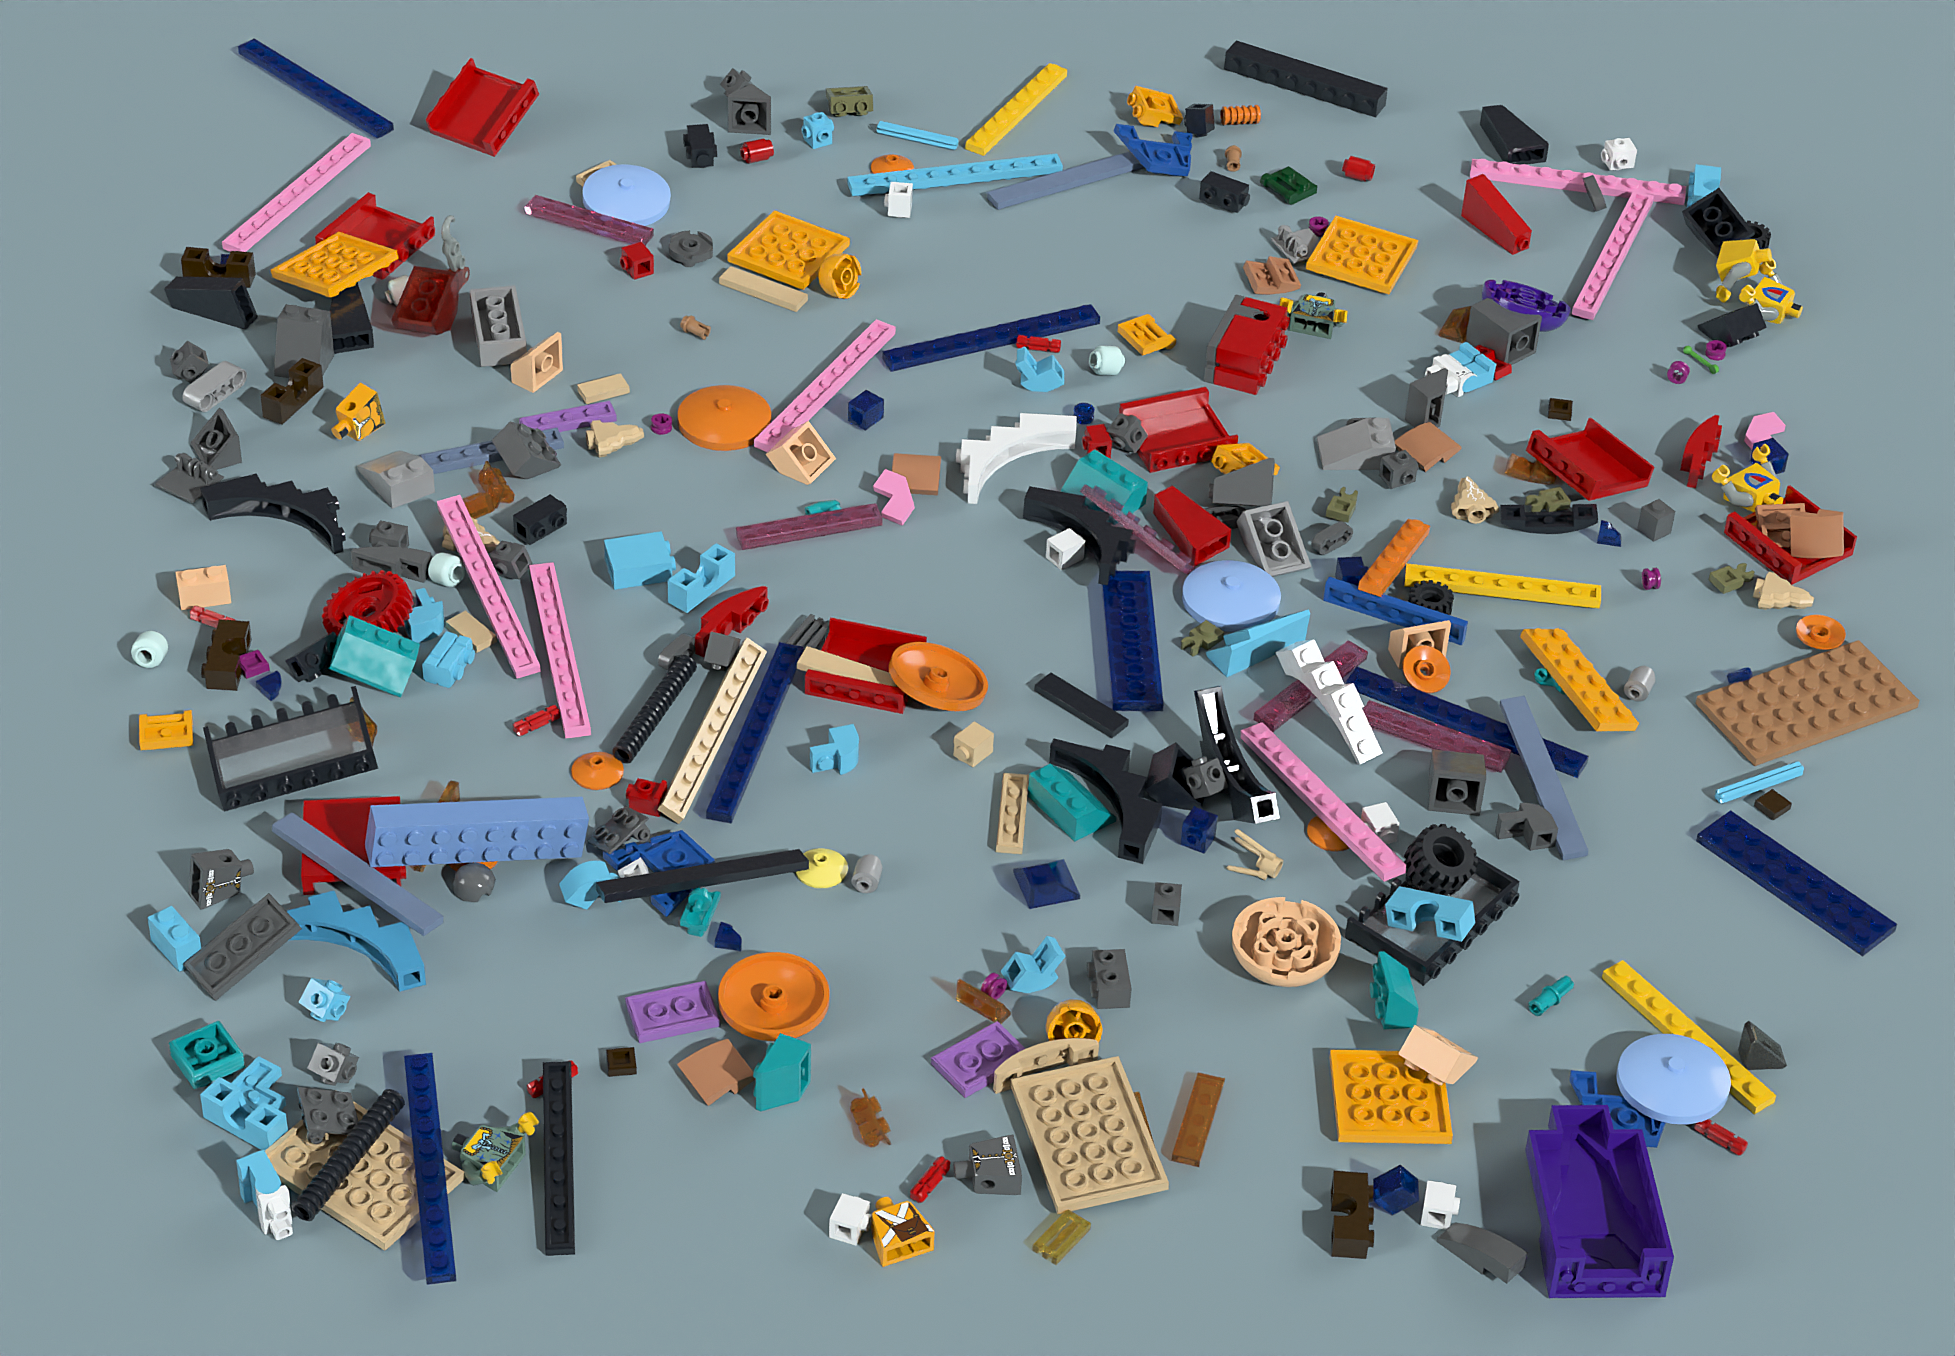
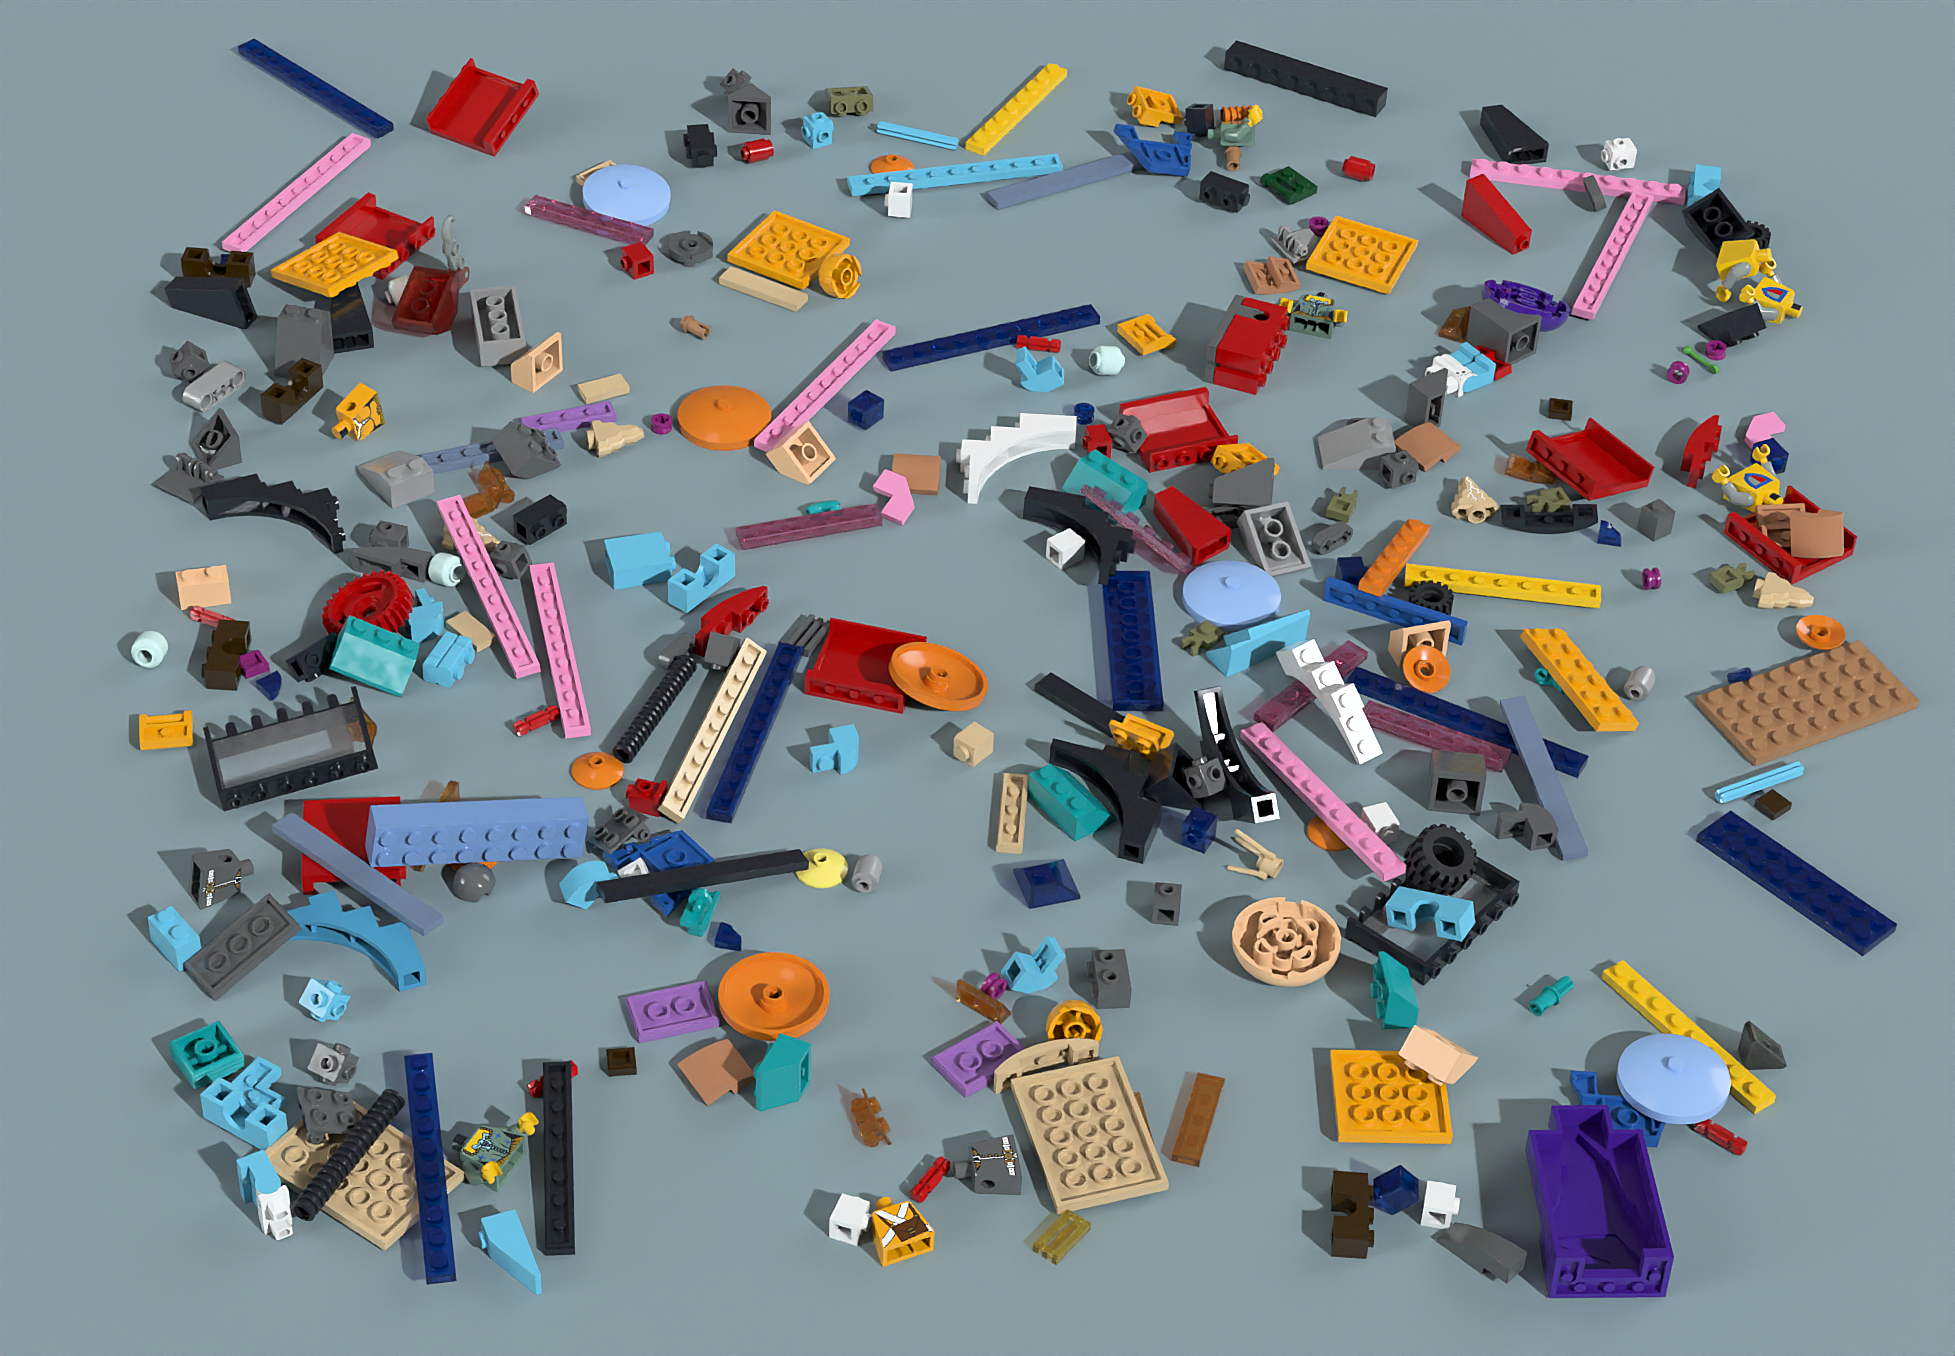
tan tile [797,646,898,687] -> none
none -> medium azure slope [478,1209,542,1295]
none -> light orange bracket [1109,713,1174,760]
none -> sand green torso [1208,105,1262,146]

